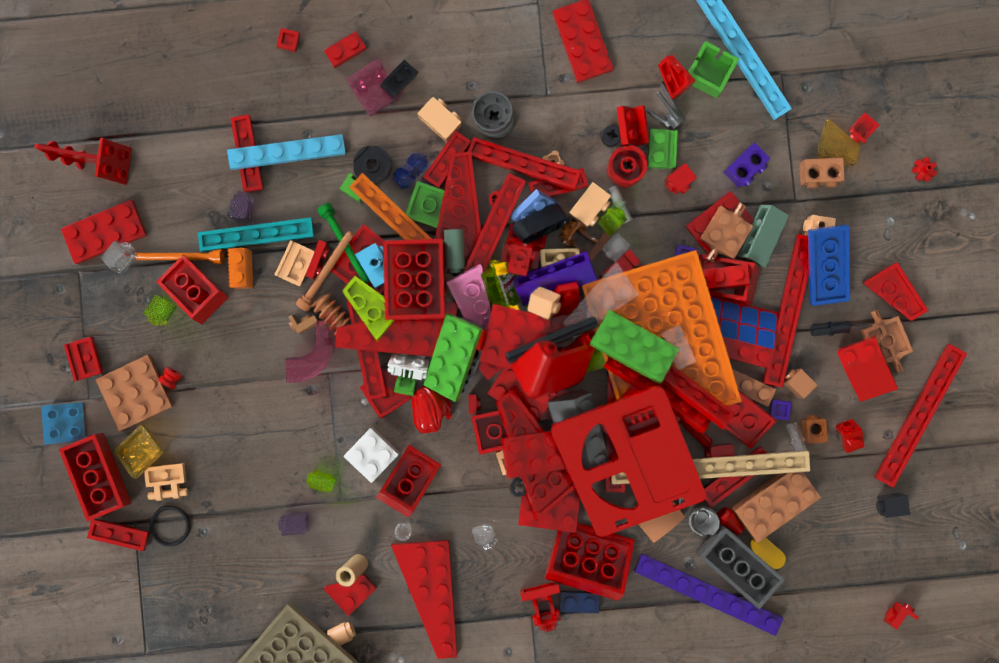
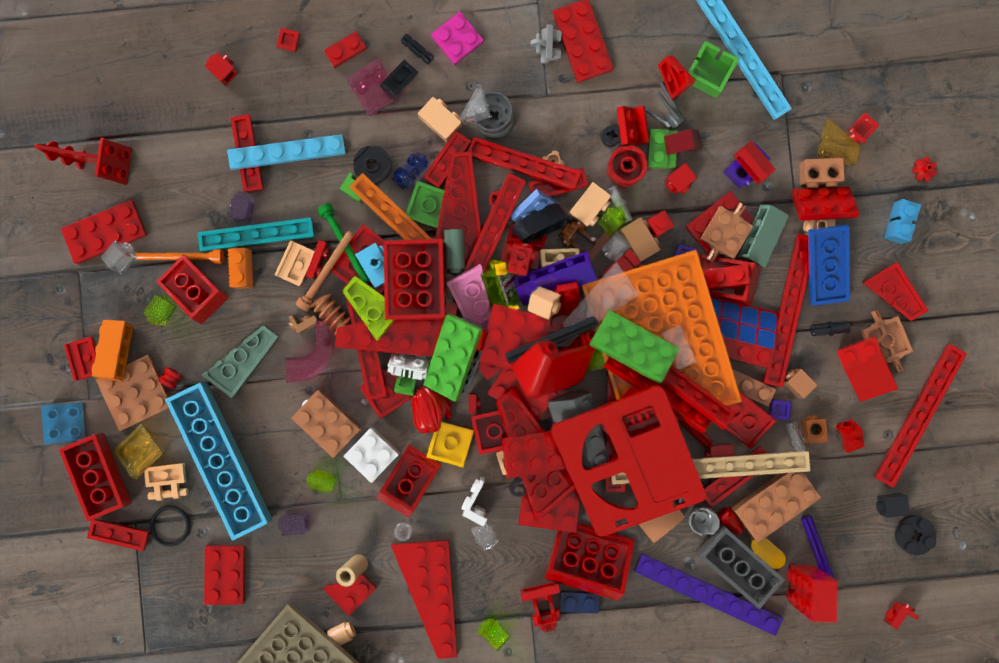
none -> orange brick [92,320,134,382]
none -> medium azure brick [165,382,273,541]
none -> sand green wing [202,325,279,398]
none -> red brick [204,52,238,86]
none -> red plate [204,545,245,605]
none -> nougat piece [291,389,363,458]
none -> black axle [401,34,434,64]
none -> yellow plate [427,421,474,468]
none -> dark pink plate [431,11,484,66]
none -> clear slope [459,84,492,125]
none -> white bracket [461,476,488,527]
none -> clear neon green bracket [477,618,511,651]
none -> light grey hips [530,24,561,64]
none -> medium nougat brick [619,217,661,262]
none -> red brick [647,210,674,238]
none -> dark red slope [664,129,702,155]
none -> red panel [733,141,776,185]
none -> red brick [786,564,838,623]
none -> red plate [791,187,860,221]
none -> dark purple axle [801,515,835,579]
none -> dark azure piece [884,199,921,244]
none -> black plate [895,515,936,555]

